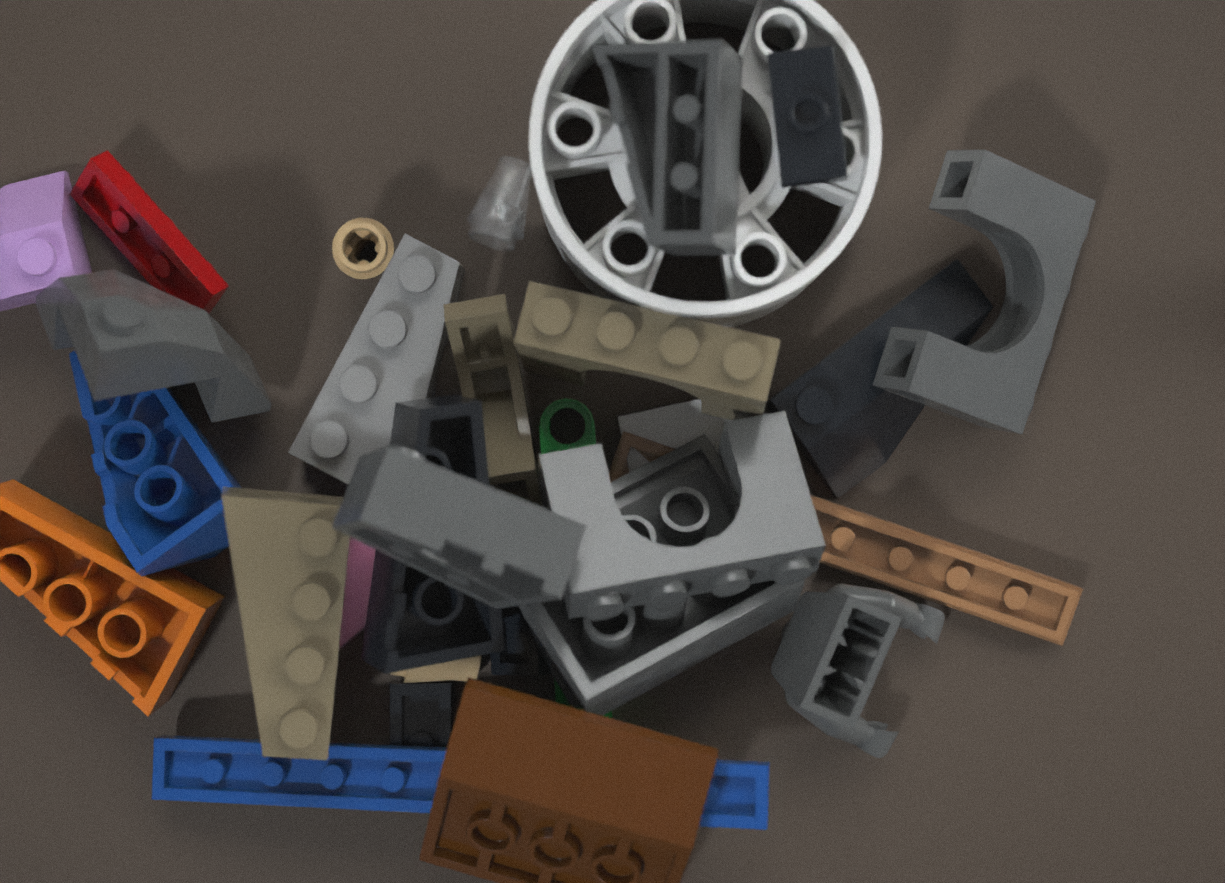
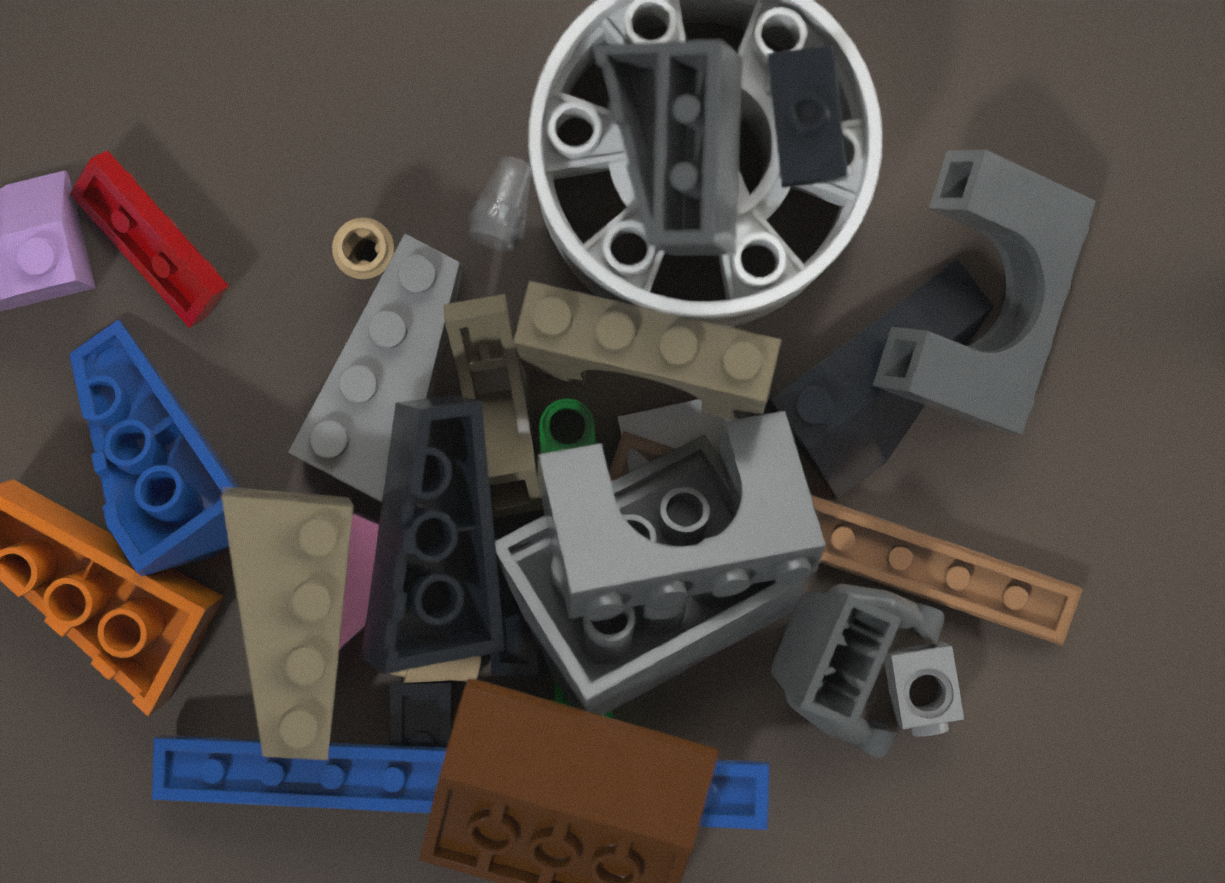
dark grey brick [36,269,271,423] -> none
dark grey wedge [332,445,587,609] -> none
none -> light grey brick [884,641,964,737]

